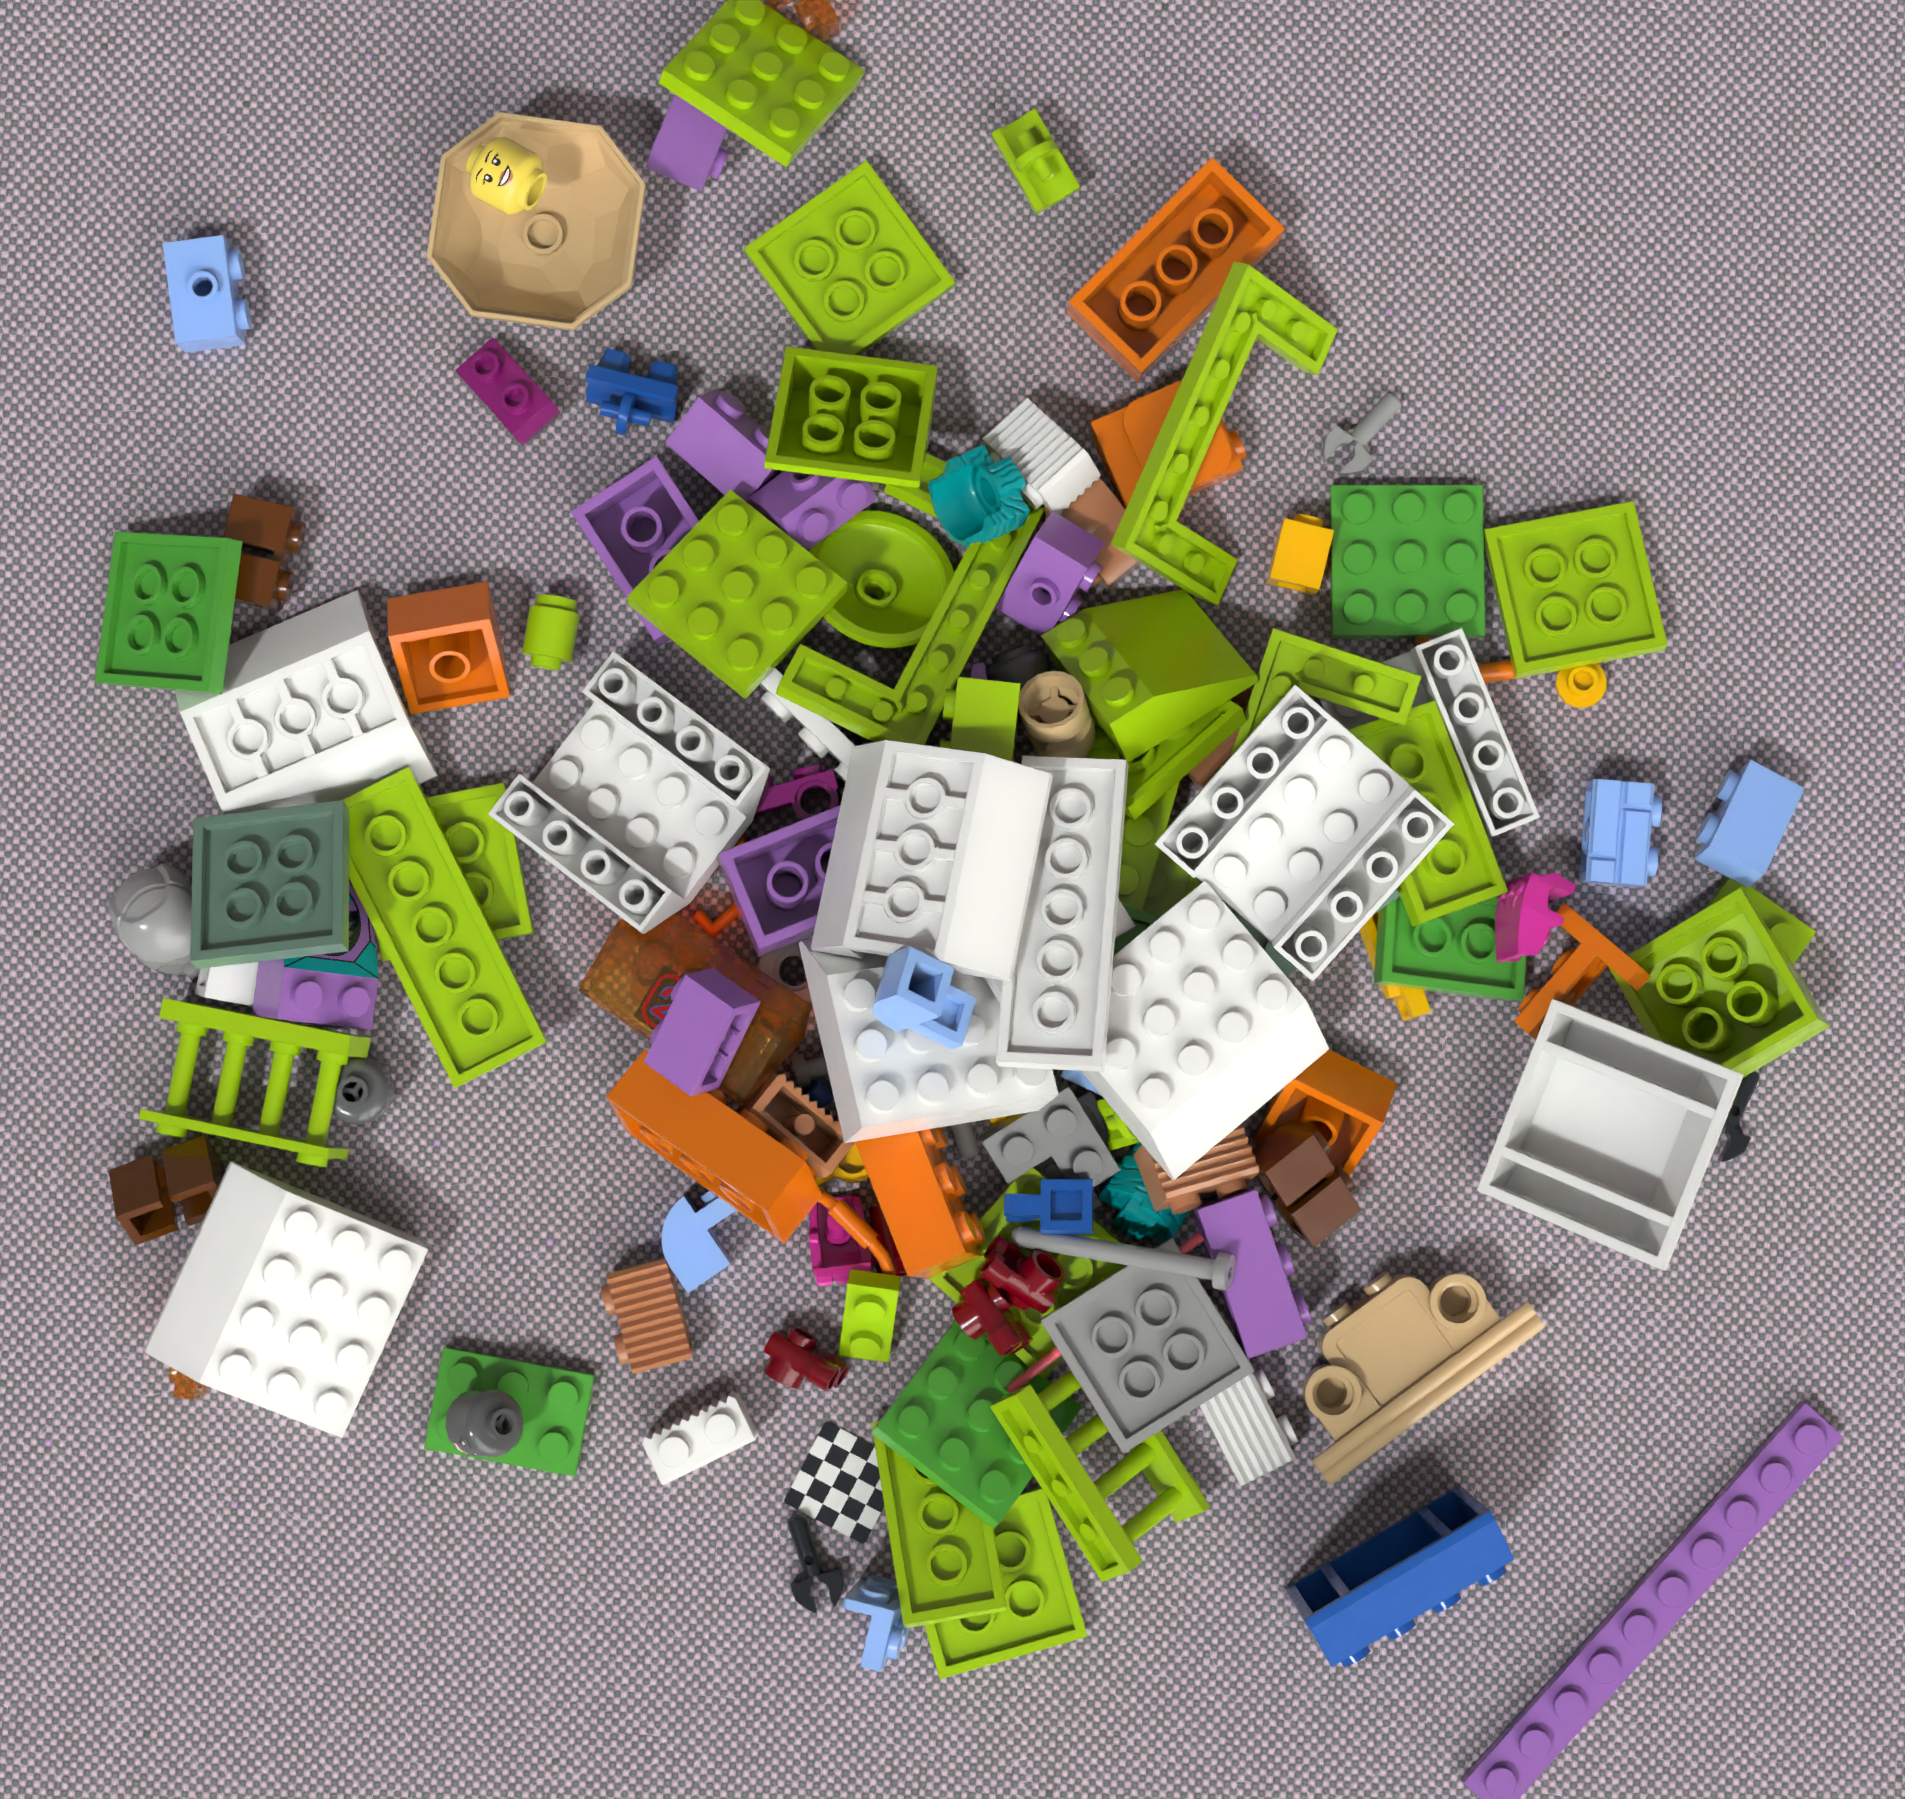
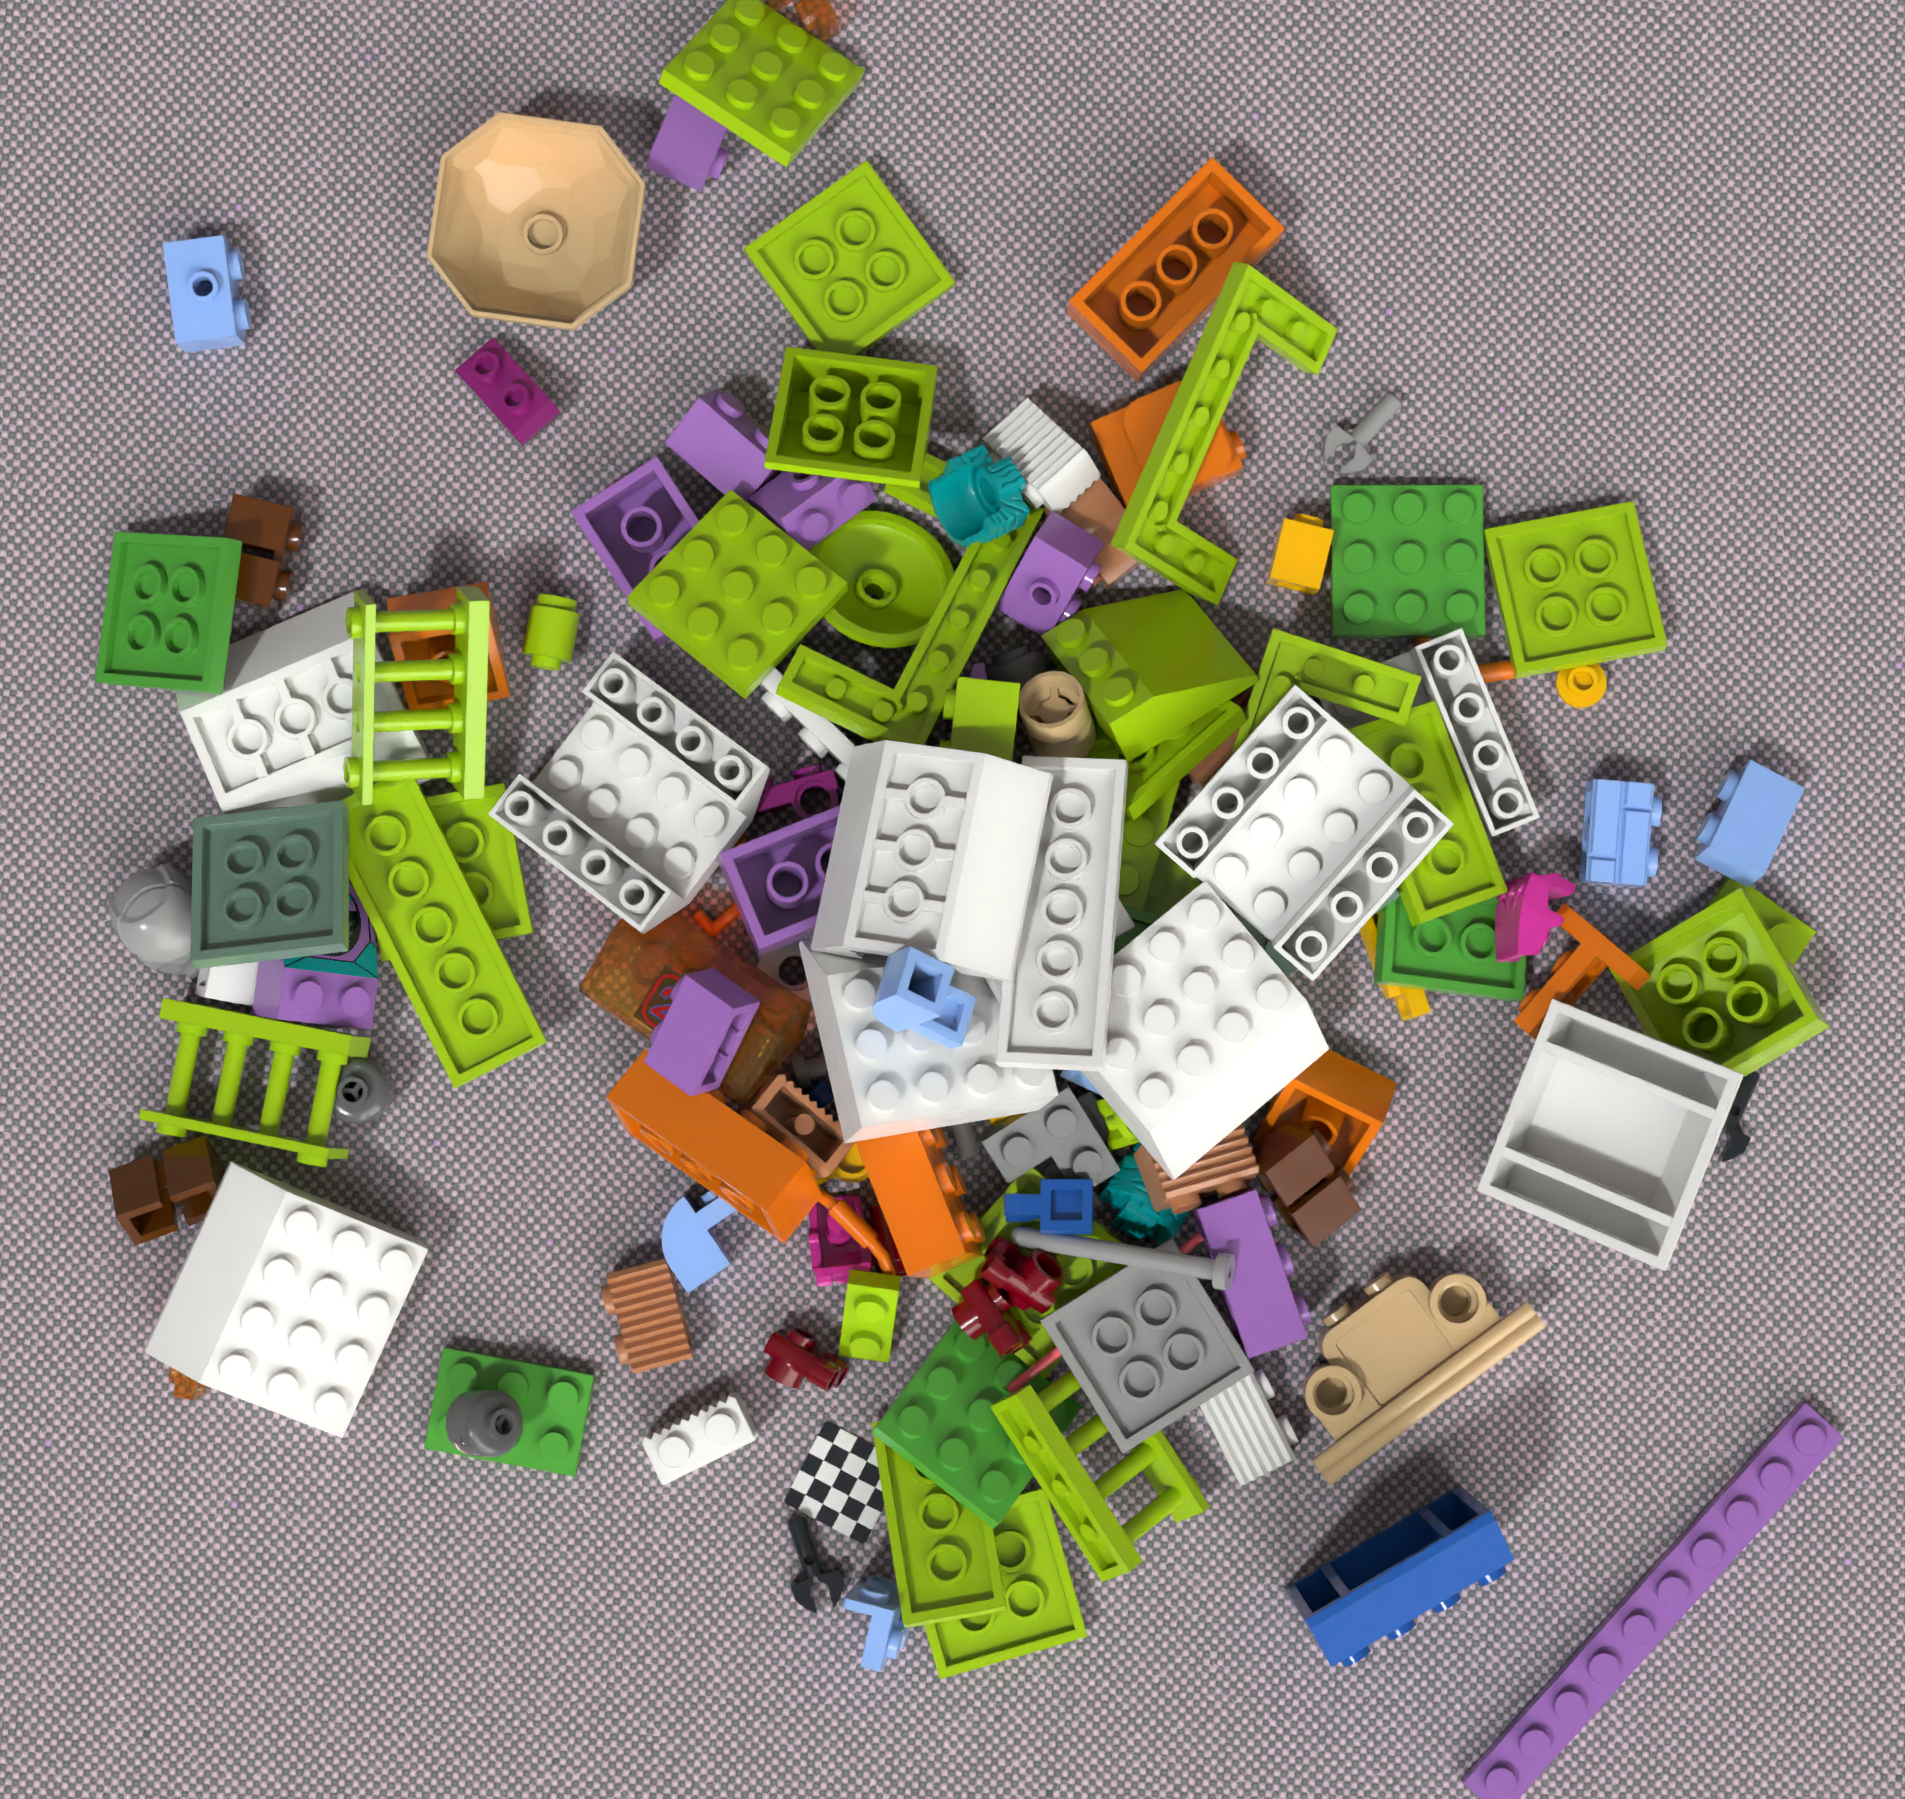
light yellow head [466,137,547,215] -> none
blue hips [586,348,679,436] -> none
lime hips [991,108,1080,215] -> none
none -> lime fence [343,586,490,805]

